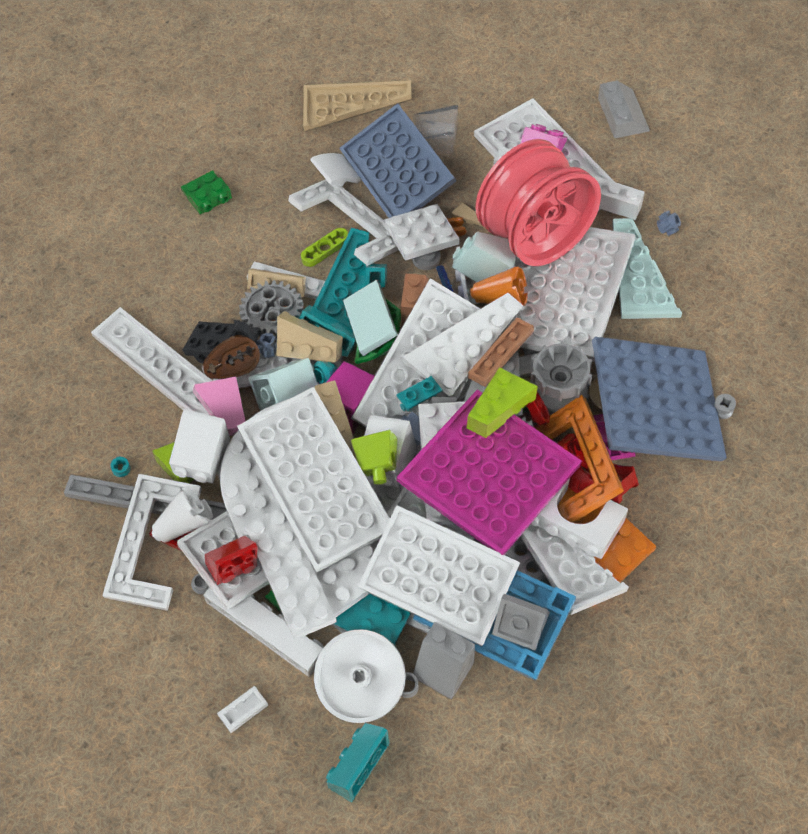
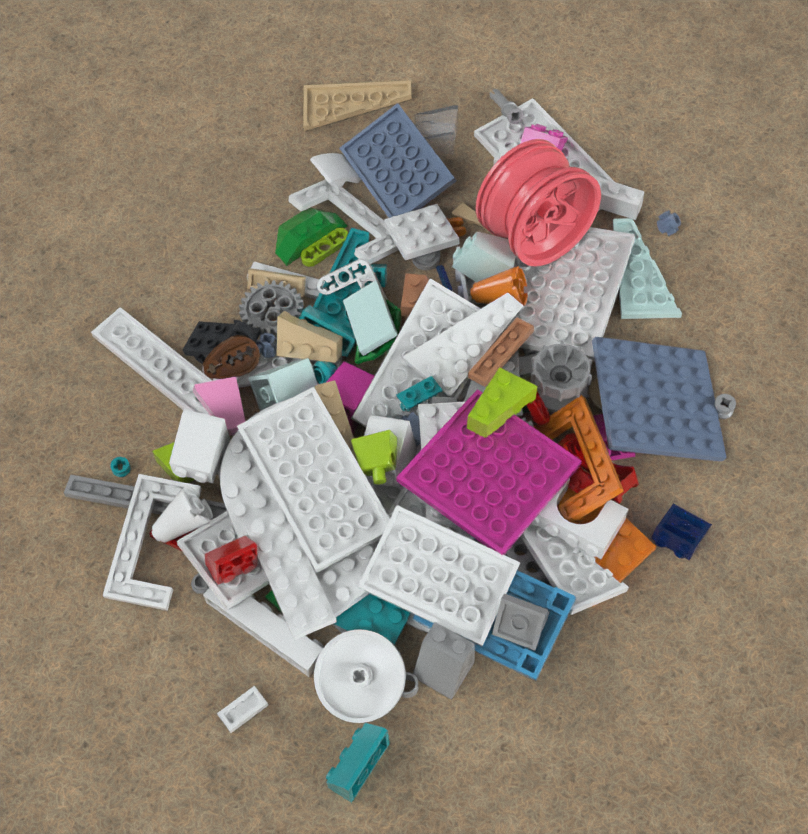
green plate [181,170,232,215] -> none
light grey slope [598,81,650,139] -> none
none -> green wedge [275,207,348,266]
none -> white beam [317,259,388,300]
none -> light grey pin [490,89,523,124]
none -> clear blue plate [651,503,712,560]

